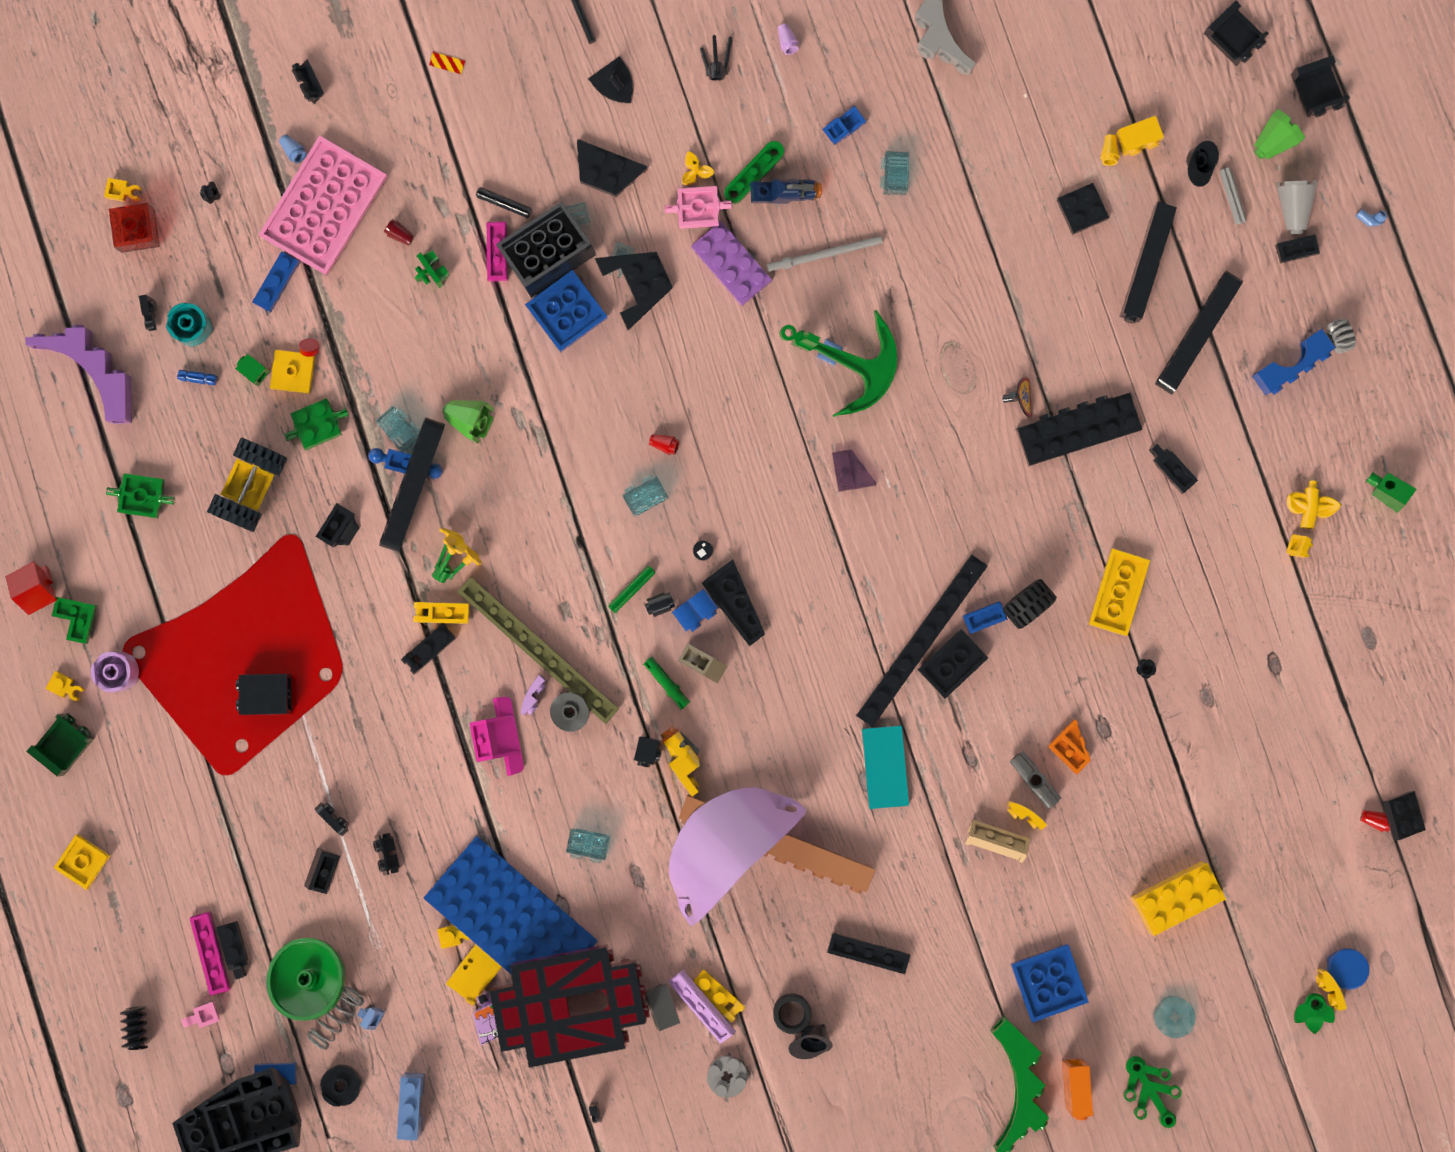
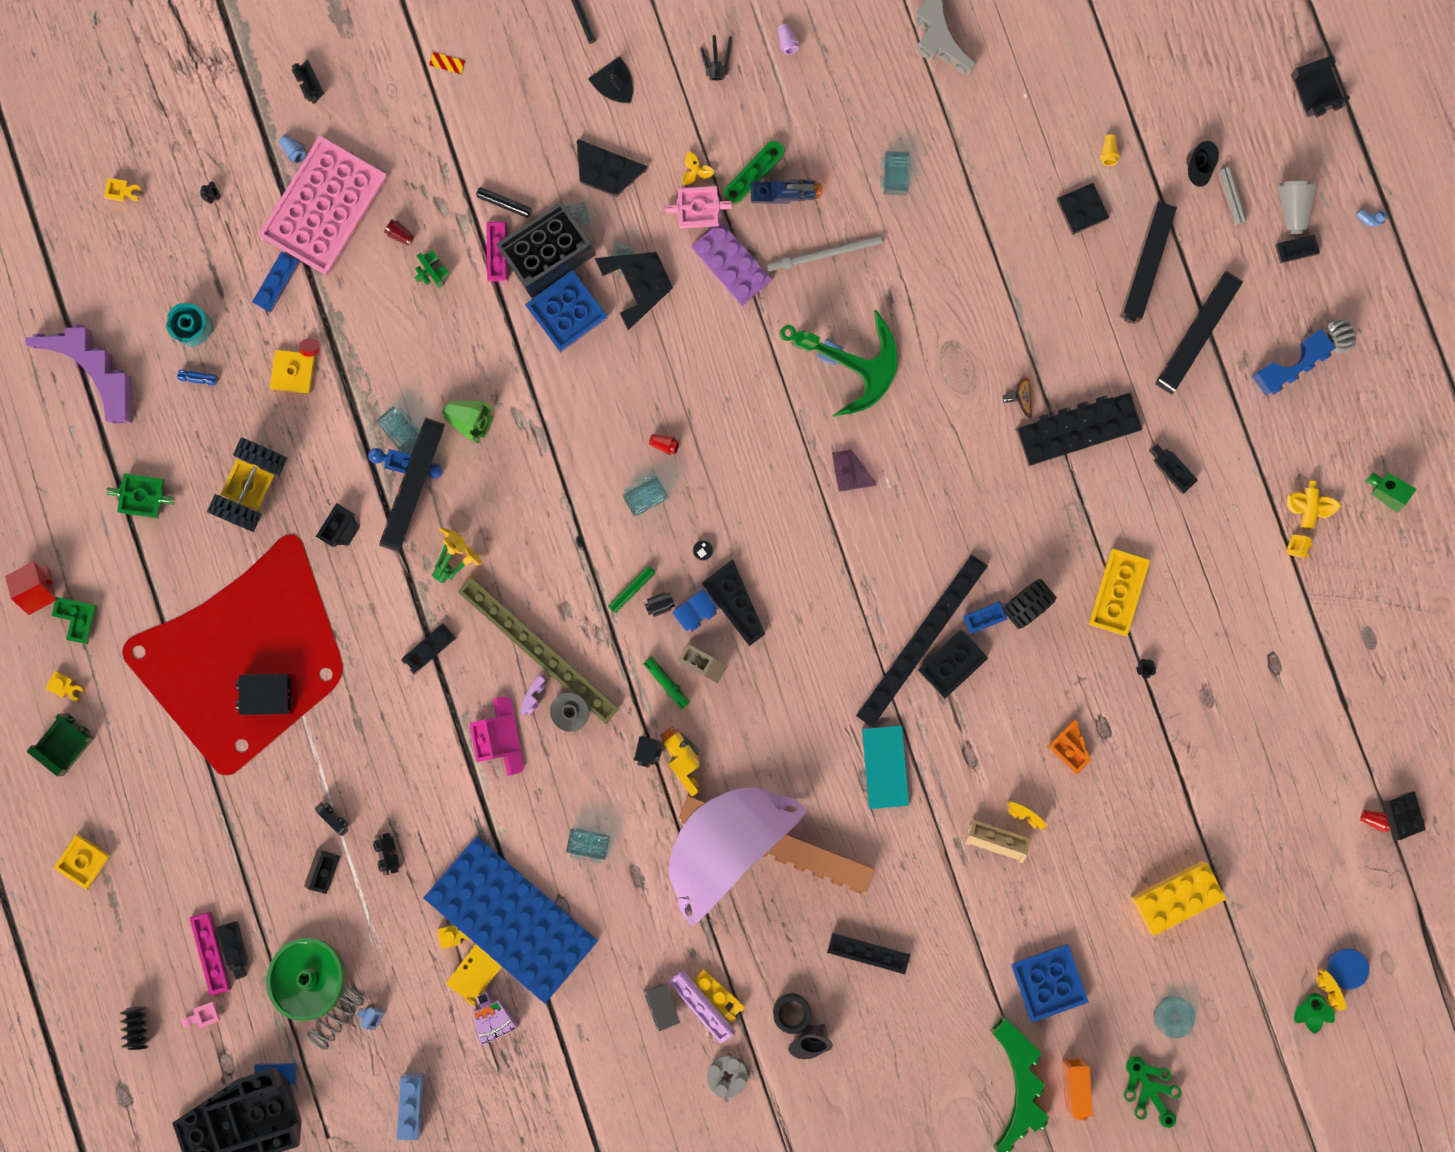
lavender brick [91,652,139,692] -> none
clear red brick [109,203,160,253] -> none
black plate [139,295,157,331] -> none
green brick [235,354,270,387] -> none
green plate [284,398,349,450] -> none
black plate [320,1064,362,1107] -> none
yellow plate [413,602,470,624] -> none
panel [490,944,650,1068] -> none
black tile [589,1102,601,1123] -> none
blue slope [823,106,867,145] -> none
dark grey piece [1009,751,1061,809] -> none
yellow brick [1115,115,1164,156] -> none
black panel [1204,1,1269,66] -> none
bright green cone [1254,109,1305,160] -> none

